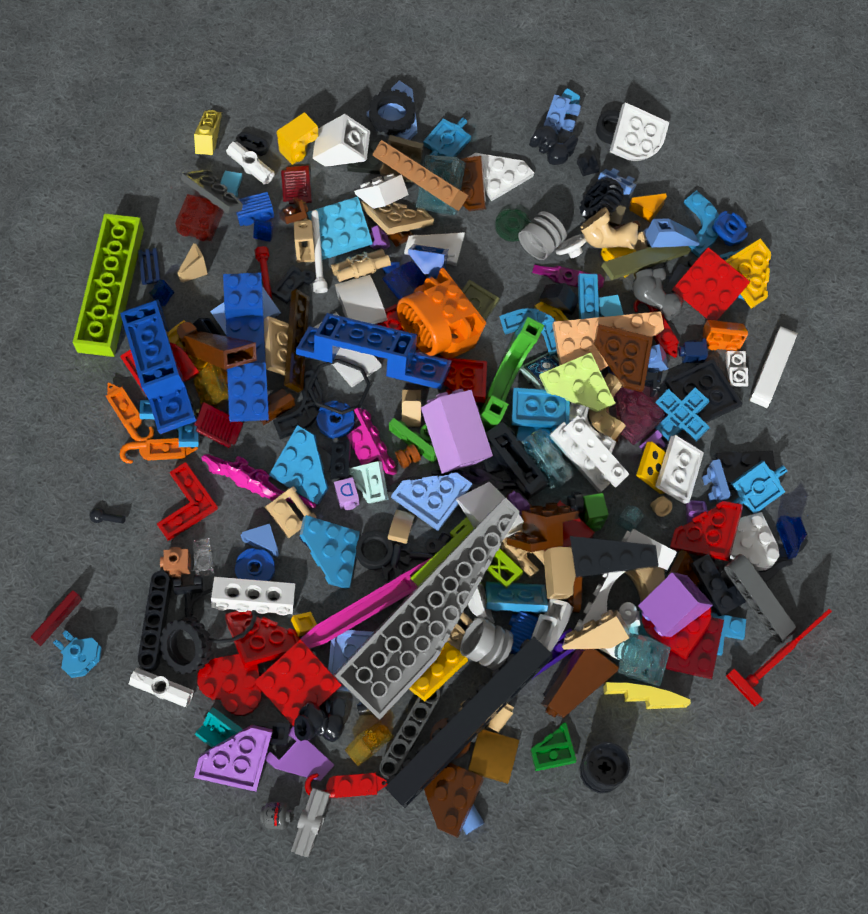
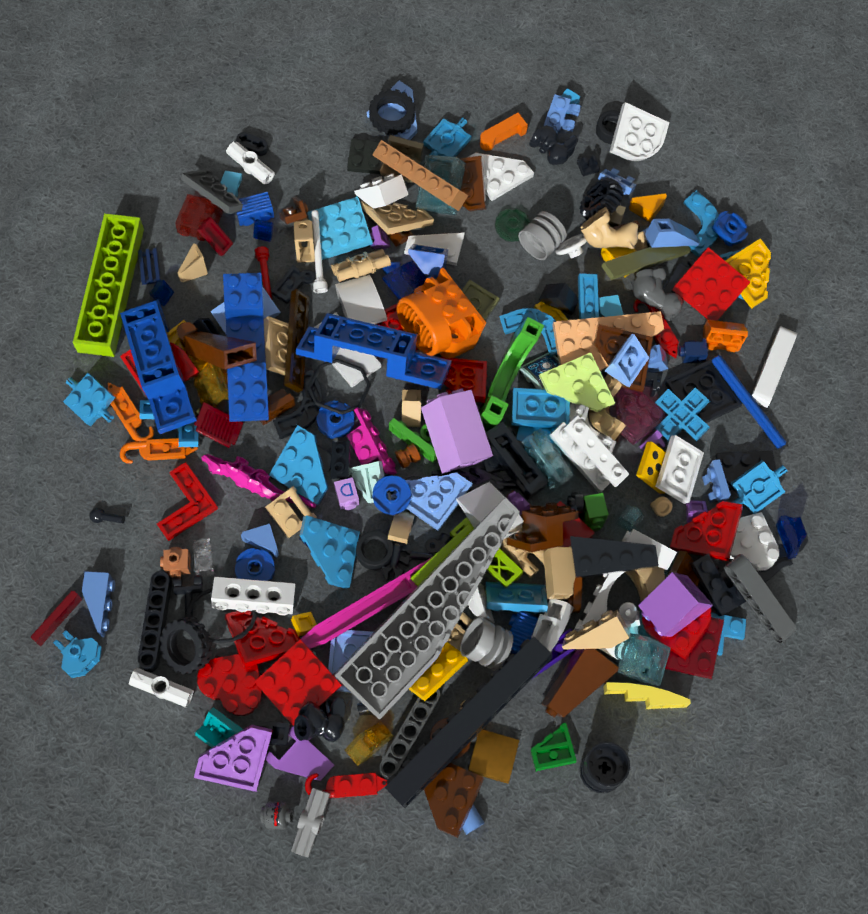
light yellow slope [194,110,222,155] -> none
yellow slope [277,112,319,165] -> none
dark red window [281,166,312,204] -> none
white slope [313,114,370,166] -> none
tan cone [488,704,514,732] -> none
magenta piece [532,265,604,290] -> none
white slope [726,351,748,387] -> none
red piece [726,609,832,707] -> none
none -> dark azure plate [63,373,116,426]
none -> medium blue slope [82,572,115,637]
none -> dark red tile [197,217,233,256]
none -> blue plate [372,476,412,515]
none -> orange leg [480,113,528,151]
none -> light blue slope [605,334,649,387]
none -> blue axle [712,355,786,449]

